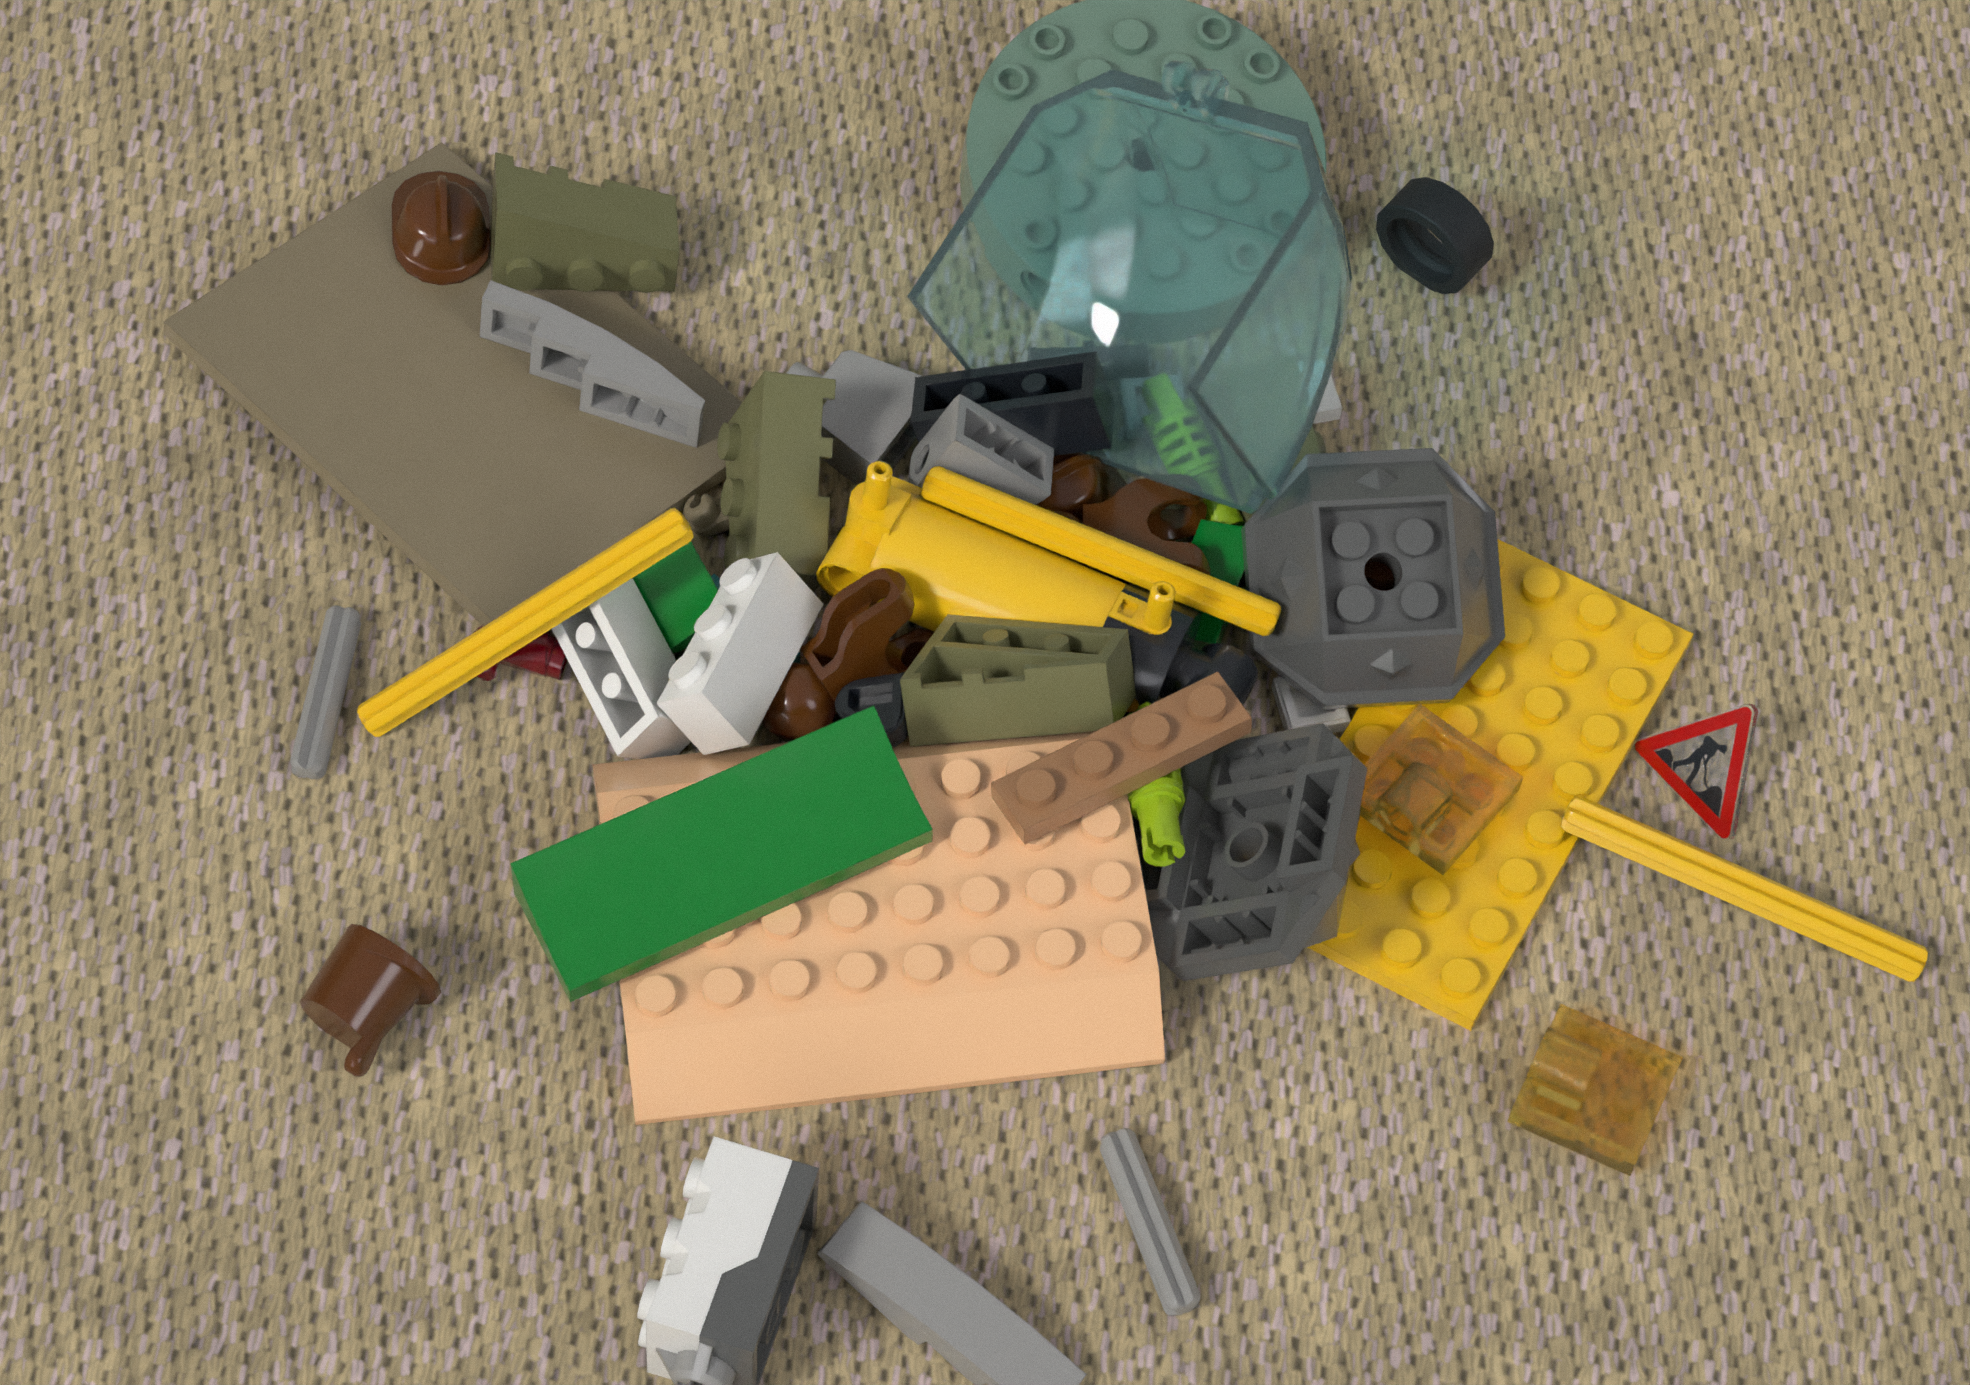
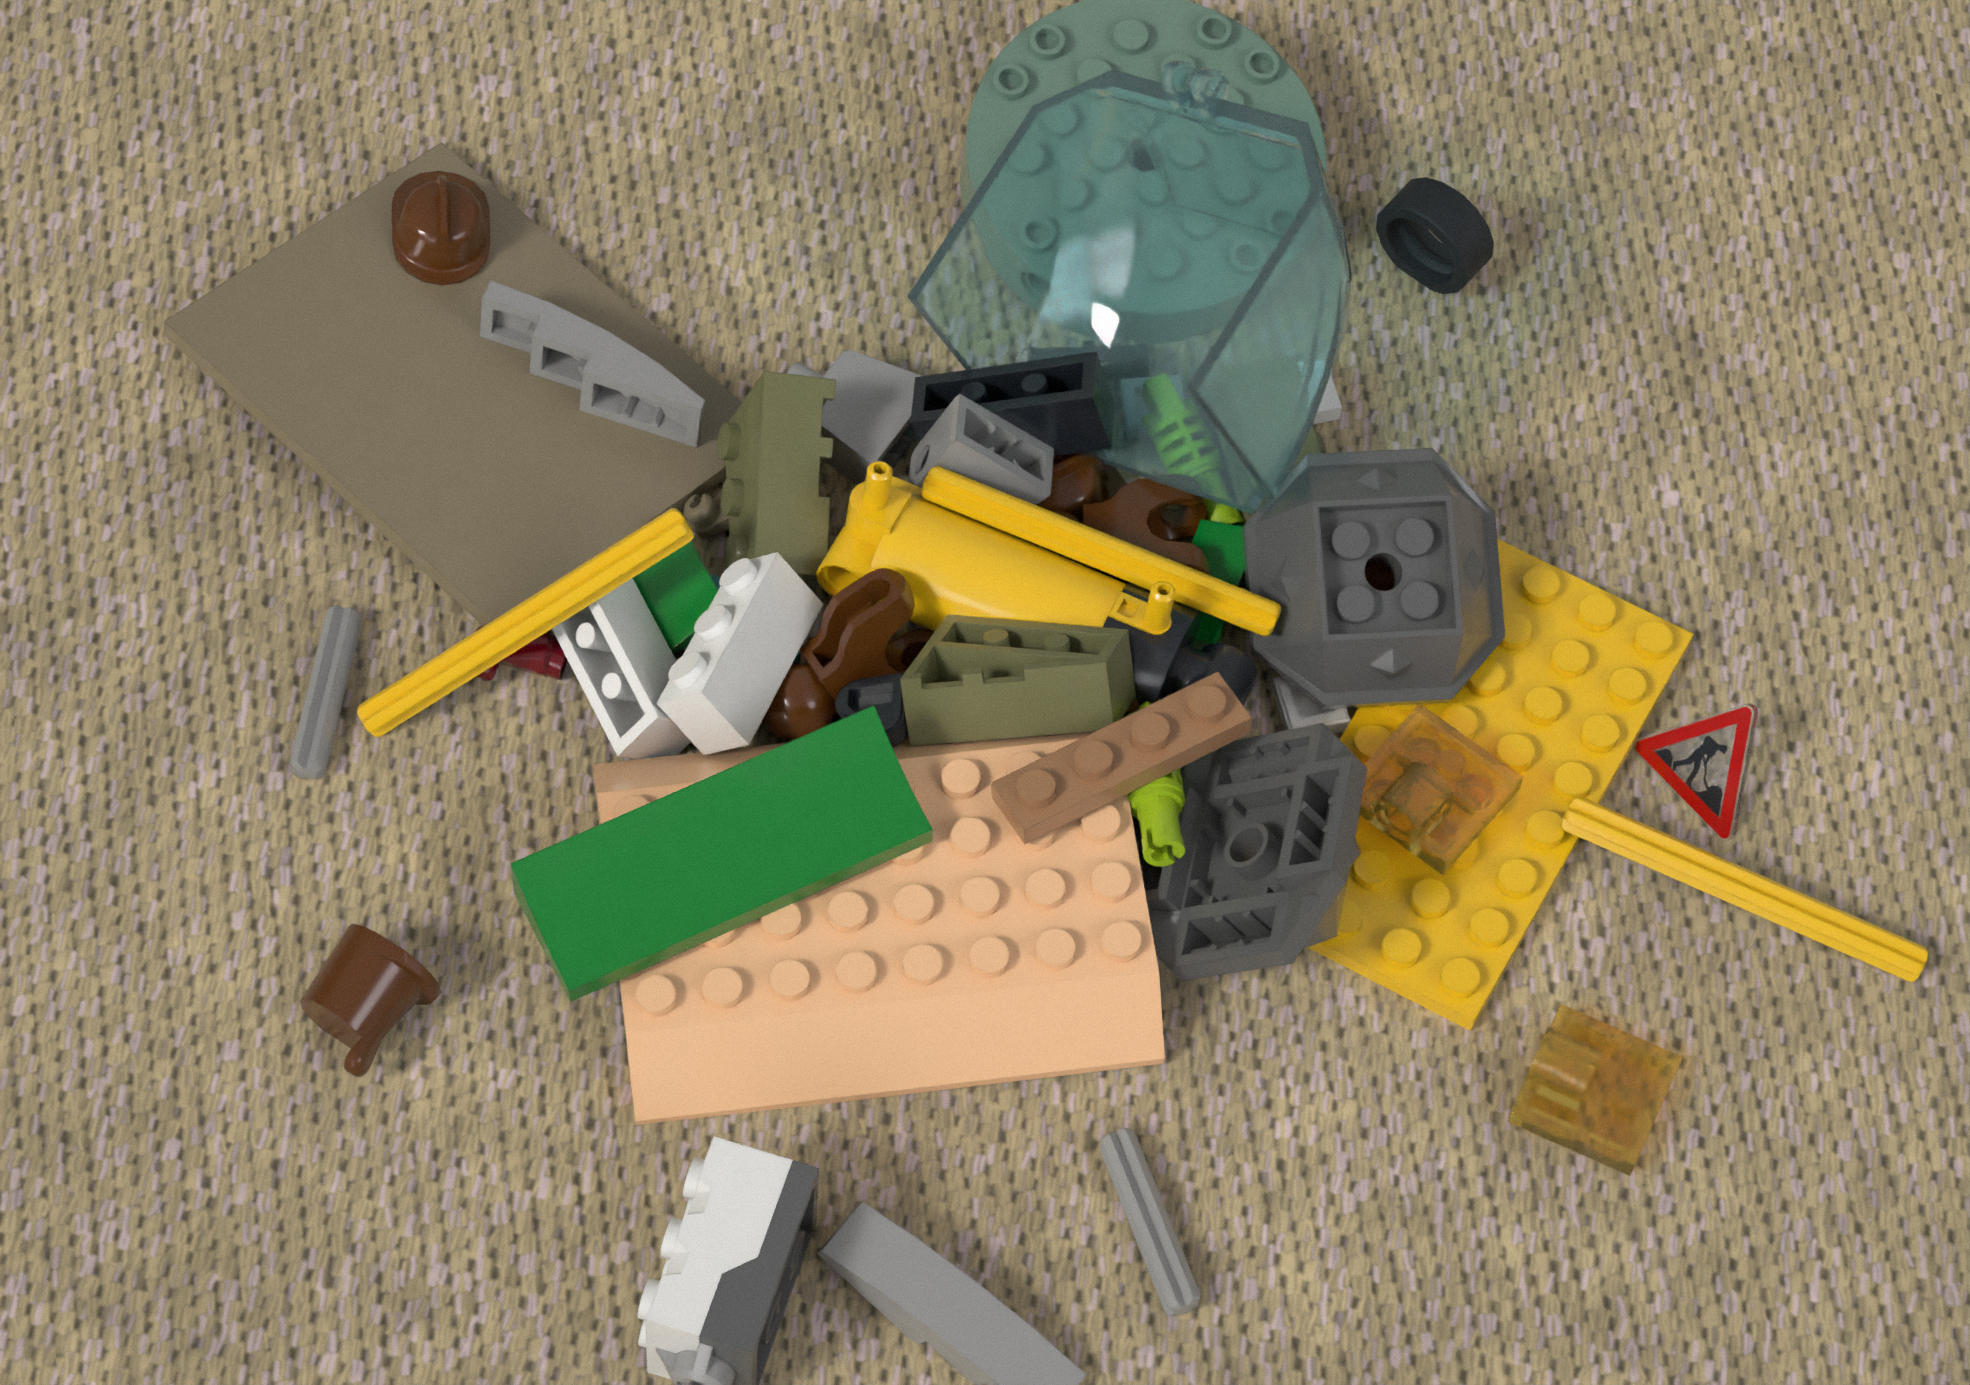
olive wedge [490,152,679,293] -> none

